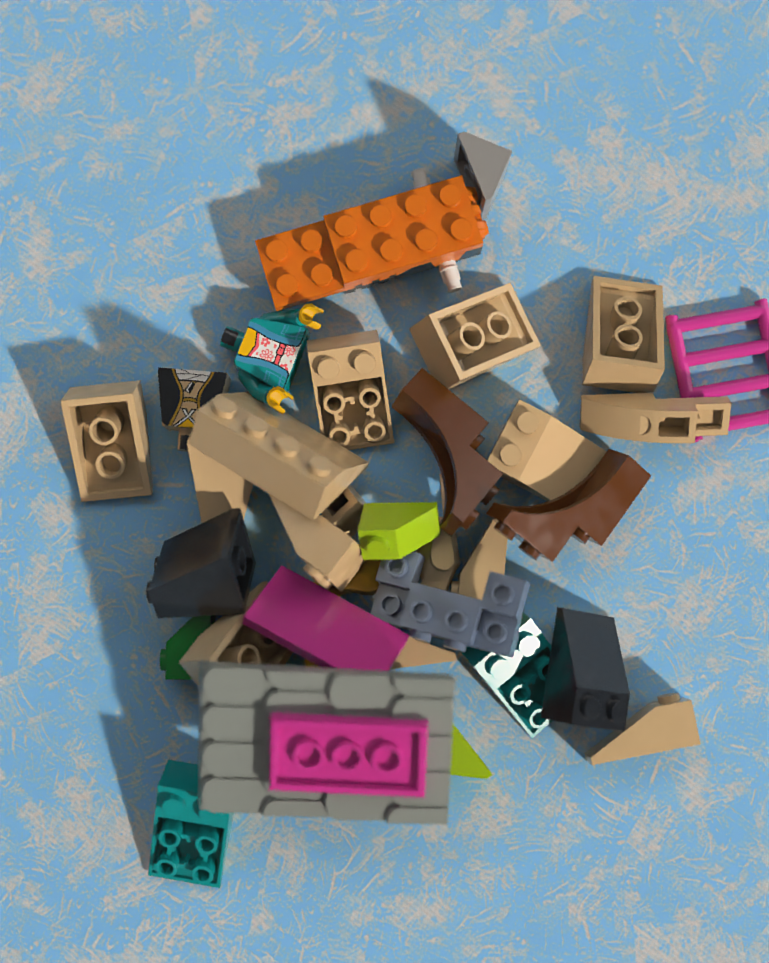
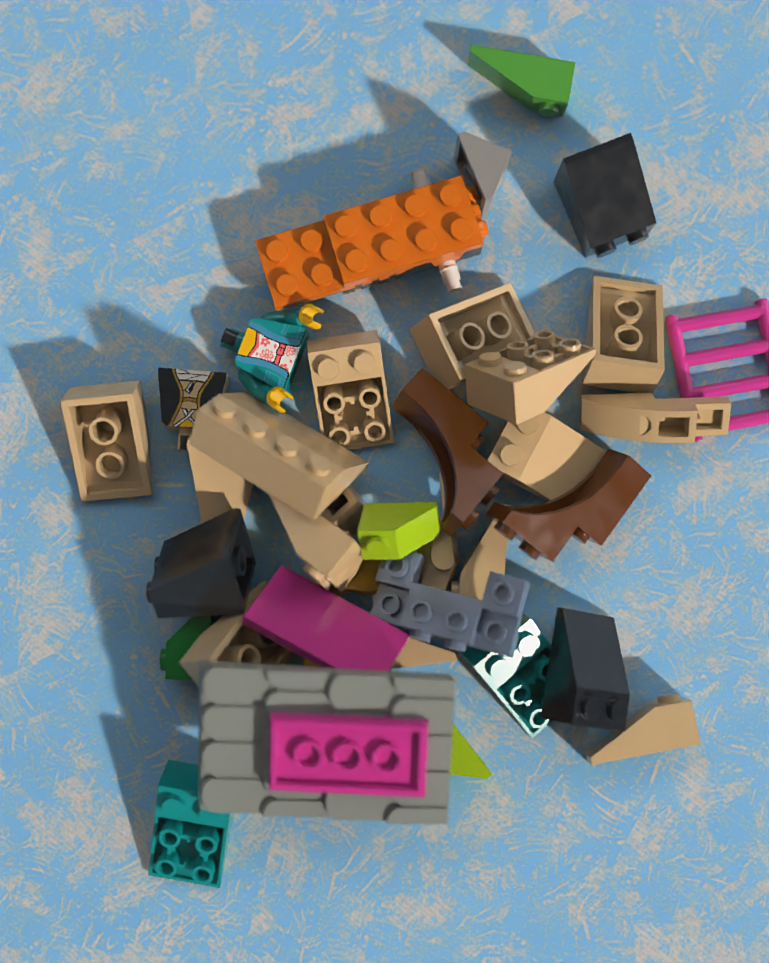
none -> tan slope [464,330,596,425]
none -> bright green slope [467,44,575,117]
none -> black slope [554,133,657,258]

